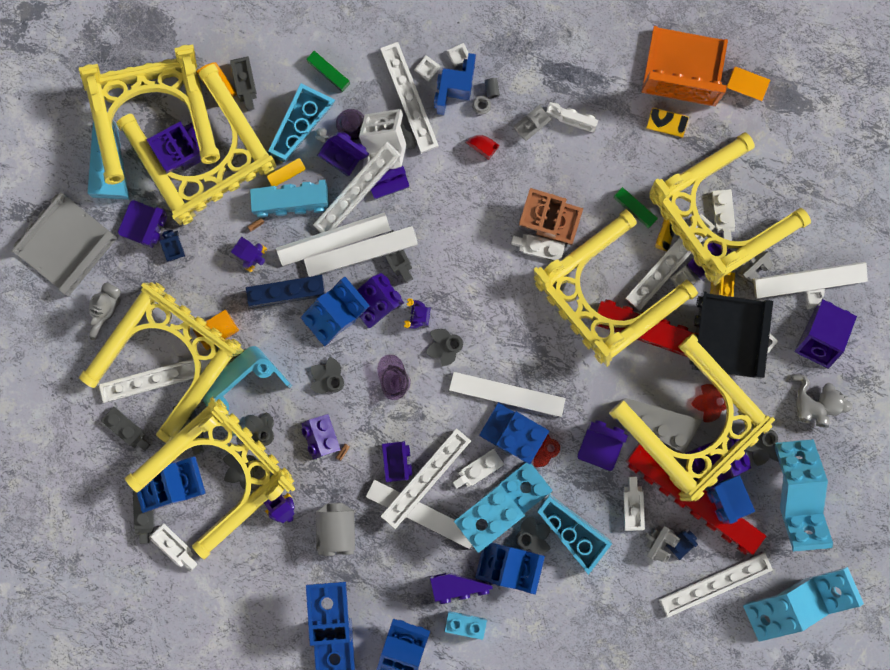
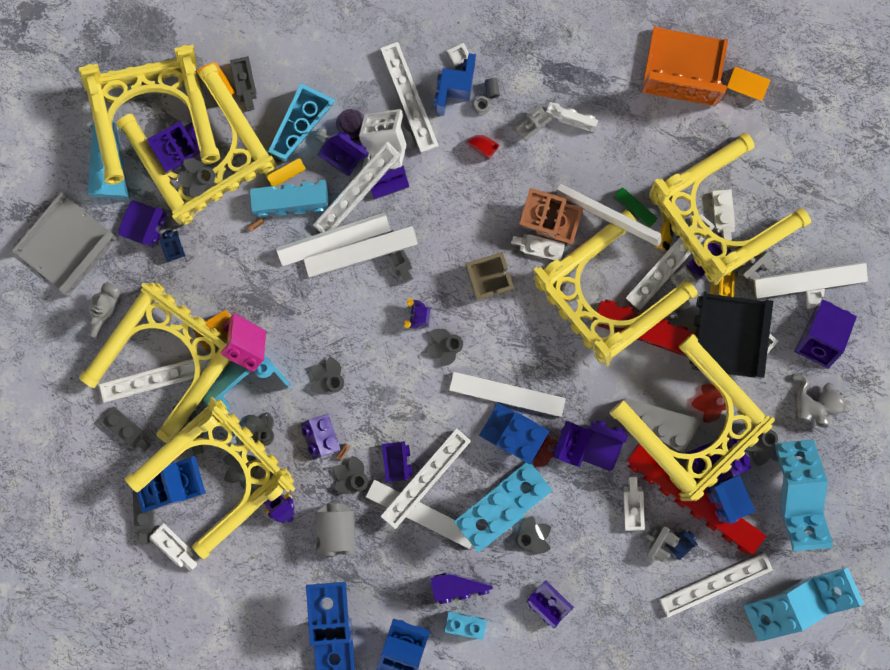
dark purple piece [231,236,267,272] -> none
dark blue brick [246,275,326,309] -> none
blue bracket [300,277,370,347] -> none
green piece [306,51,350,92] -> none
dark purple bracket [357,273,404,328] -> none
clear purple piece [377,354,411,400] -> none
white tile [414,55,441,82] -> none
white hinge [453,449,504,489] -> none
blue bracket [475,542,545,595] -> none
medium azure wedge [538,494,612,575] -> none
slope [646,108,689,138] -> none
none -> dark grey plate [176,158,215,197]
none -> dark pink panel [221,313,266,372]
none -> dark grey plate [333,456,368,494]
none -> dark tan piece [465,252,514,302]
none -> dark purple bracket [526,580,574,629]
none -> dark purple bracket [553,421,593,467]
none -> white tile [557,184,661,246]
none -> light grey arm [668,300,691,320]

